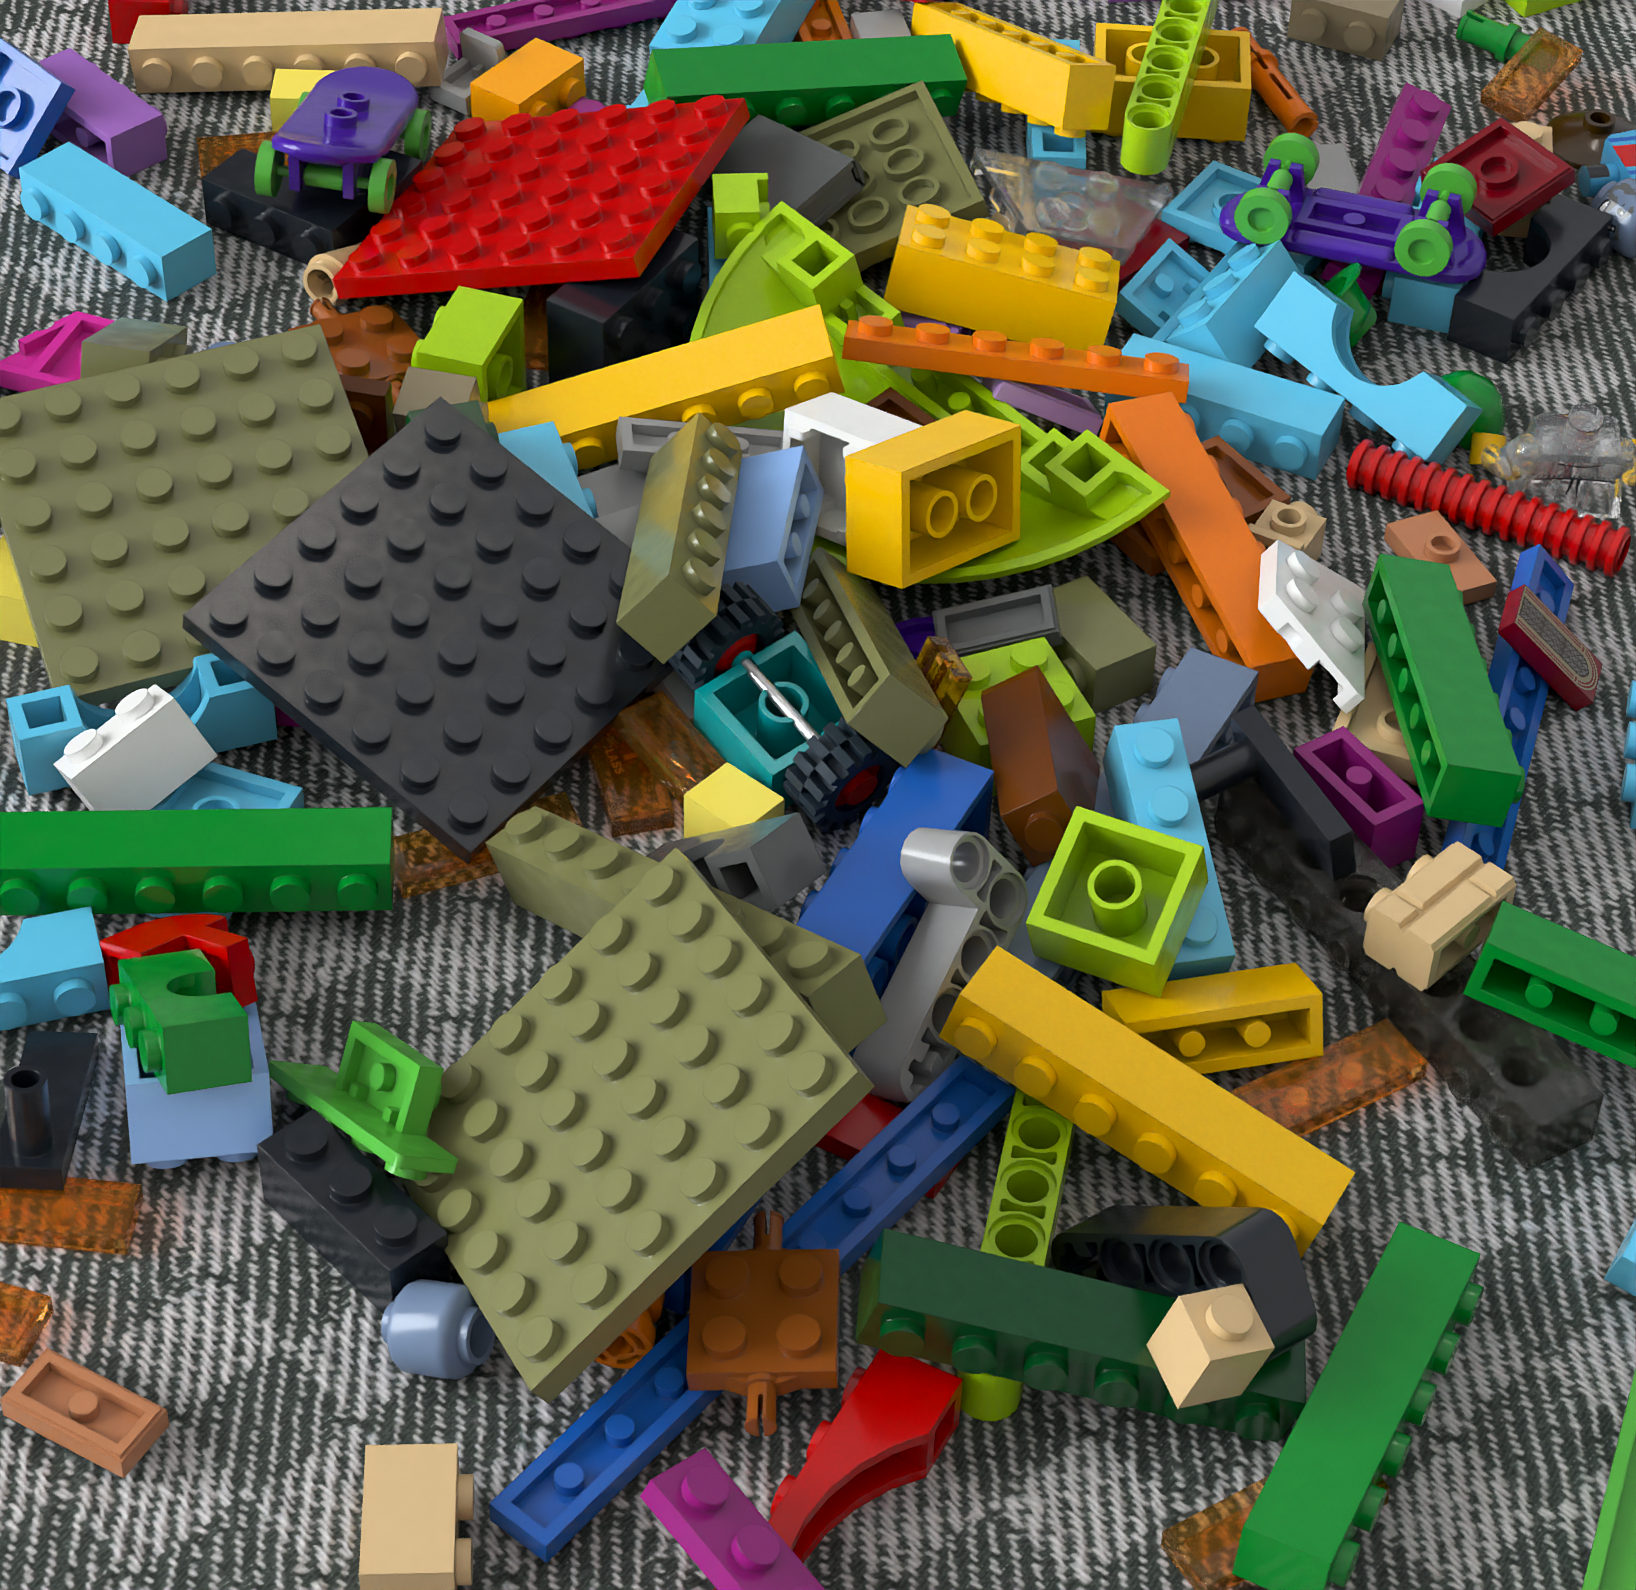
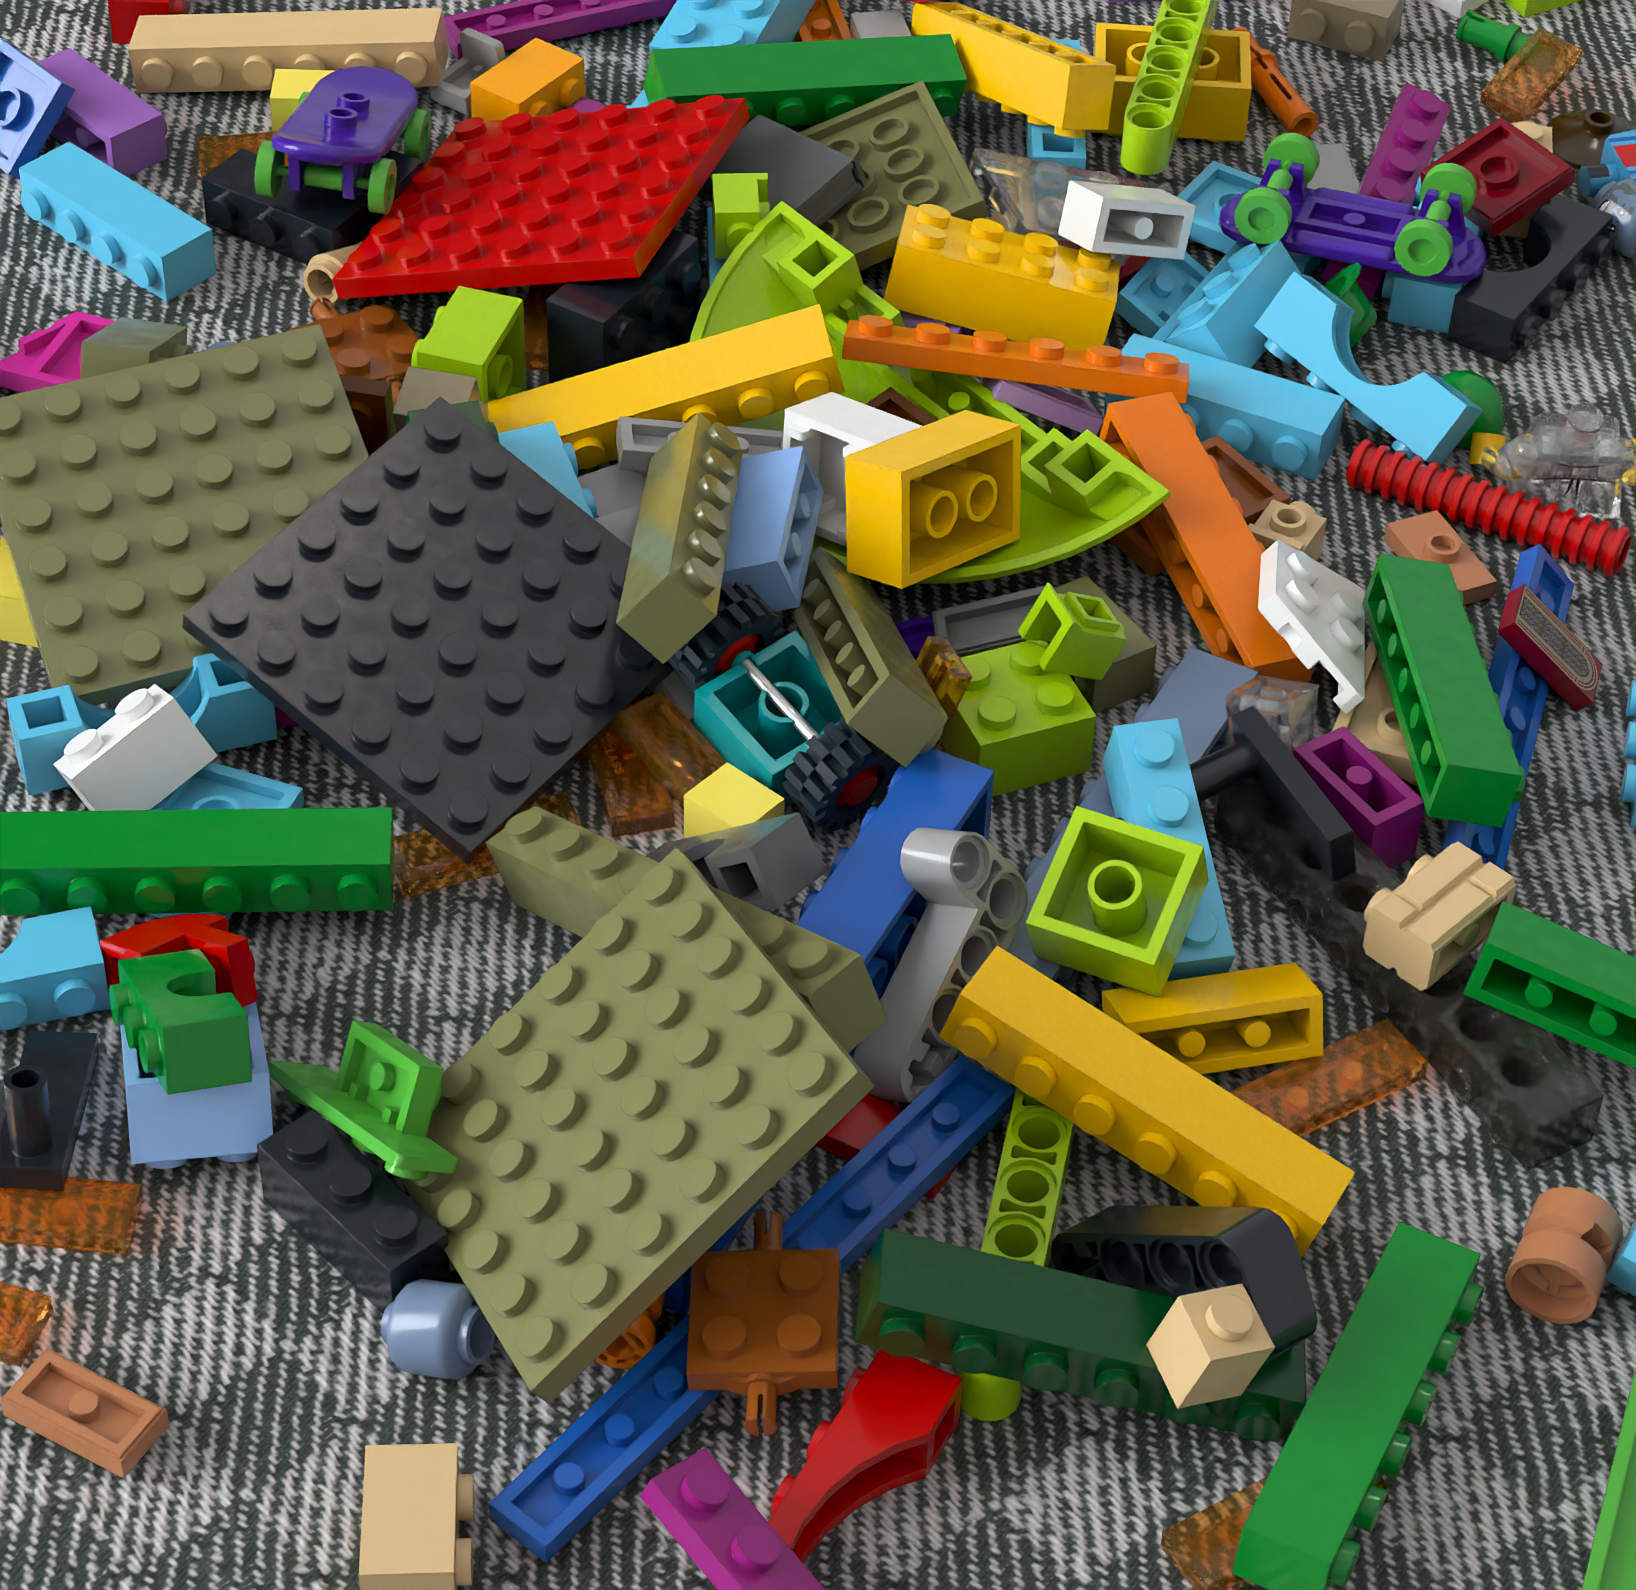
reddish brown slope [981,665,1100,867] -> none
none -> lime window [1018,583,1127,680]
none -> white brick [1058,180,1196,260]
none -> clear slope [1225,675,1319,754]
none -> nougat wheel [1505,1187,1623,1324]

